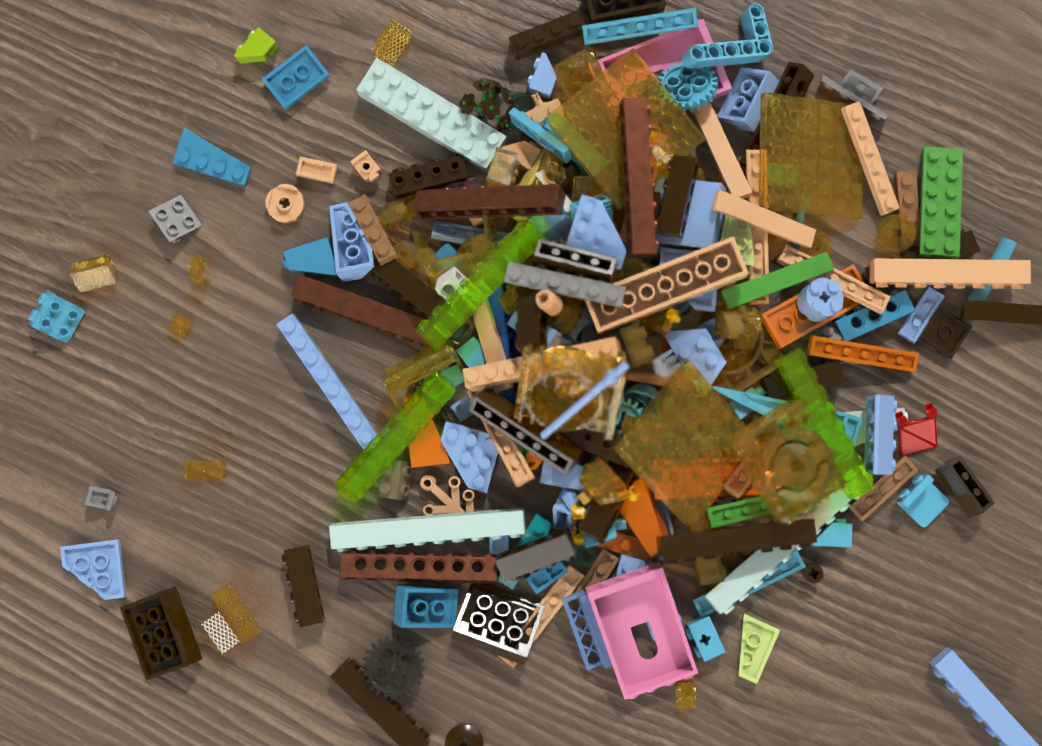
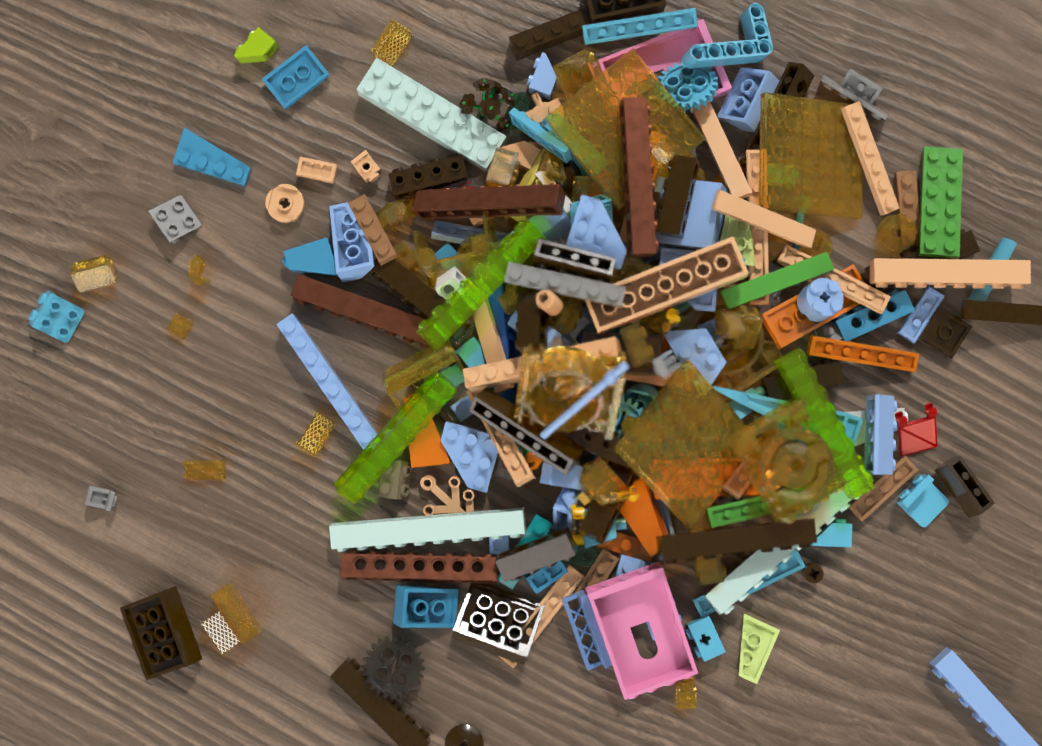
light blue plate [60,539,126,600] -> none
dark brown brick [282,544,325,627] -> none
none -> clear yellow panel [295,411,337,456]

